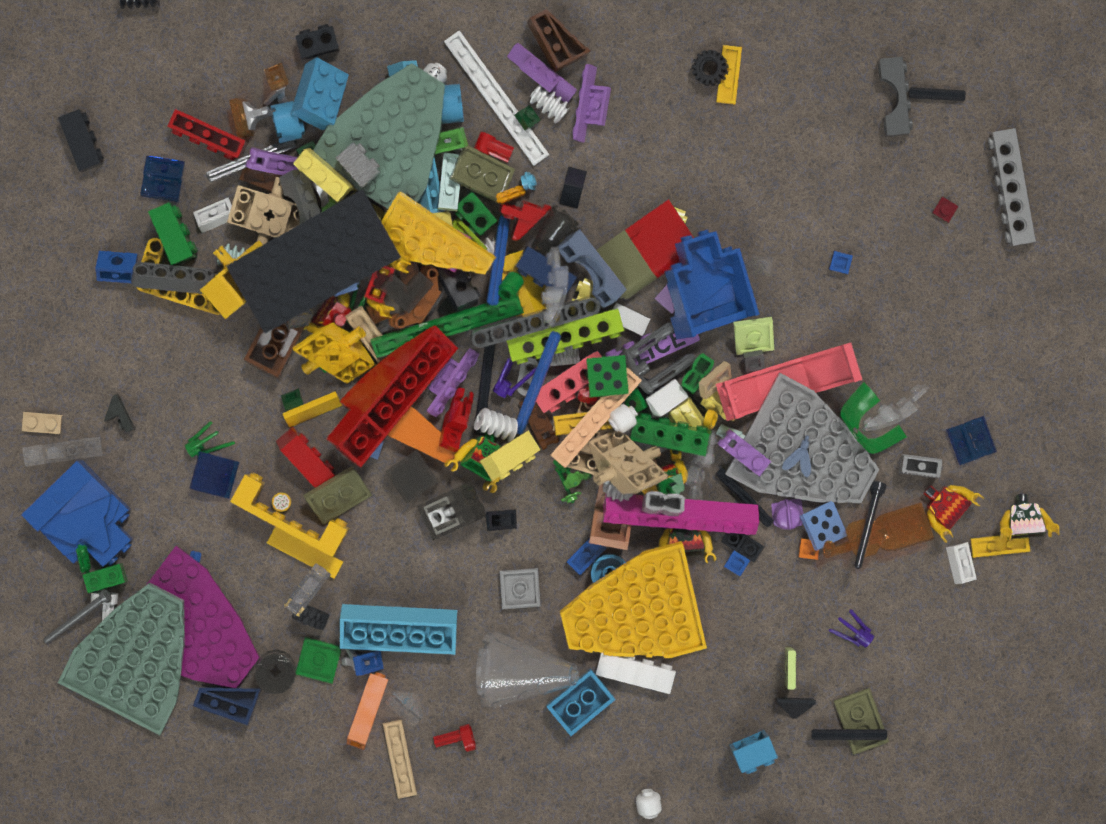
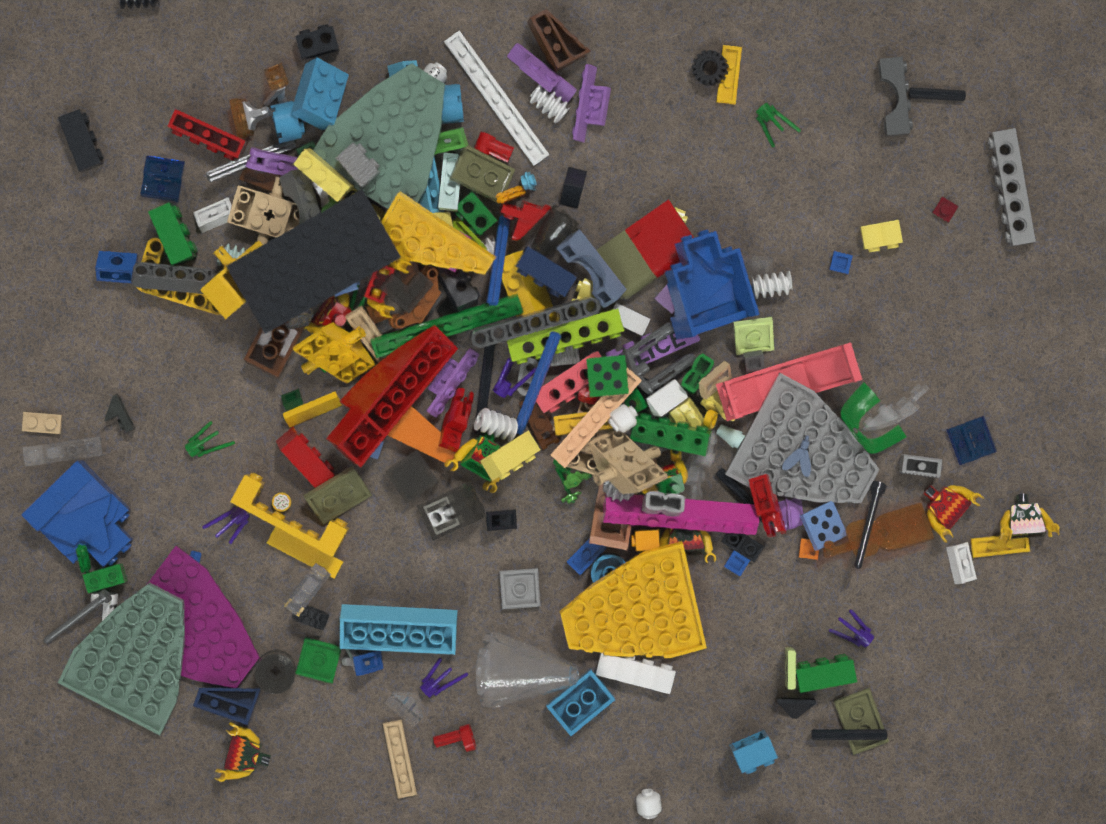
clear blue slope [190,451,239,499] -> none
orange slope [346,672,388,750] -> none
green brick [498,272,524,300] -> none
dark green plate [514,105,541,131] -> none
clear slope [542,247,568,328] -> none
medium lavender plate [717,429,771,477] -> none
none -> dark purple plant [202,506,250,544]
none -> torso [215,722,271,782]
none -> dark purple plant [420,658,468,698]
none -> light orange brick [631,529,660,551]
none -> red plate [748,474,786,537]
none -> white piece [751,271,793,299]
none -> green plant [756,103,801,147]
none -> green brick [796,654,857,693]
none -> light yellow brick [860,220,903,252]

